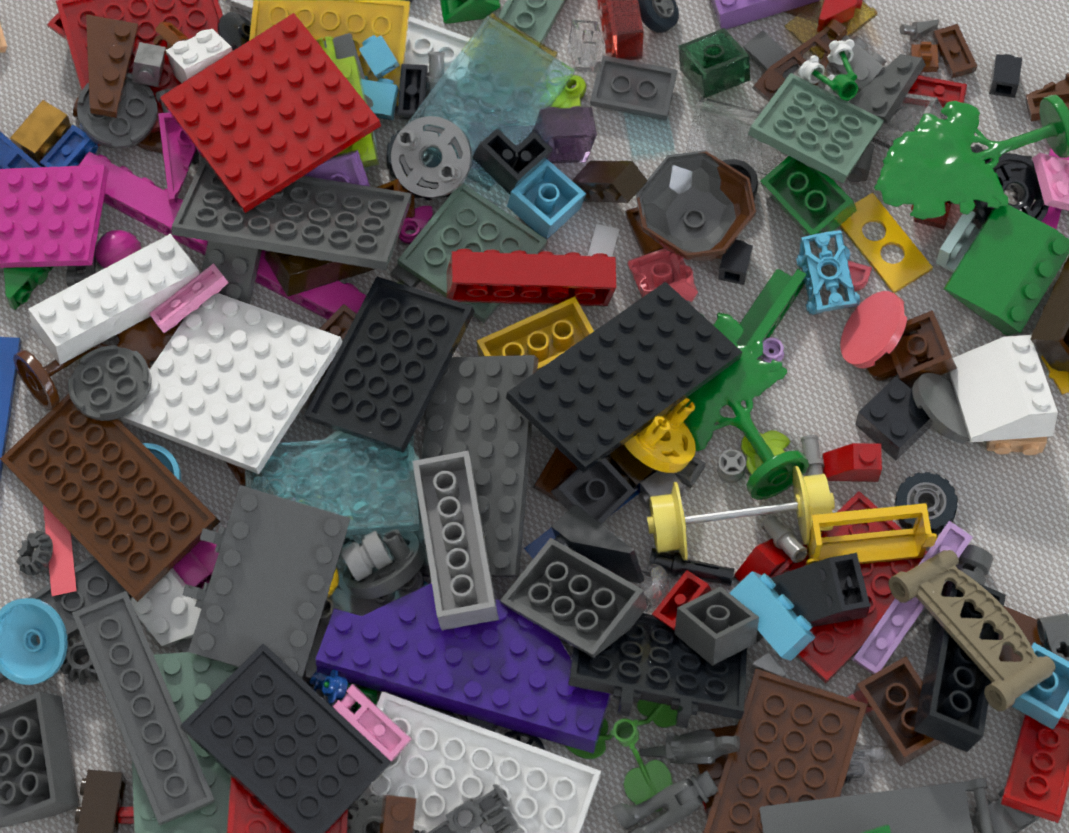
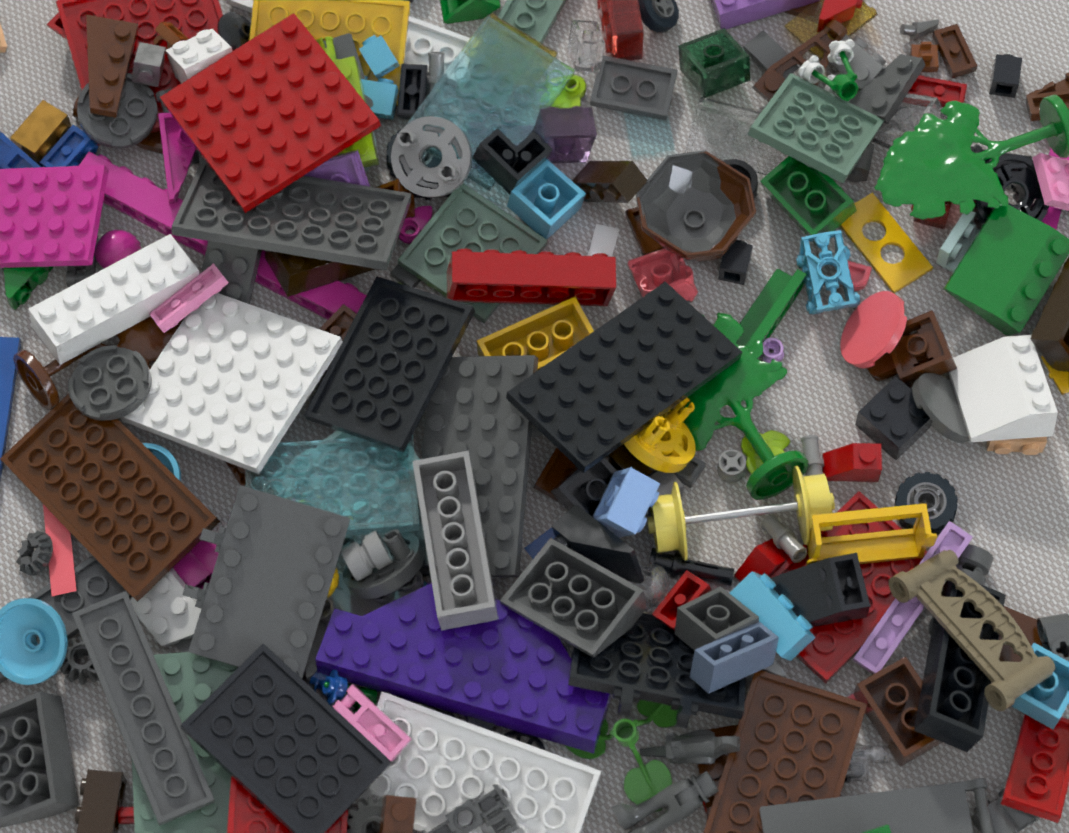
none -> light blue brick [593,467,660,538]
none -> sand blue brick [690,622,779,693]

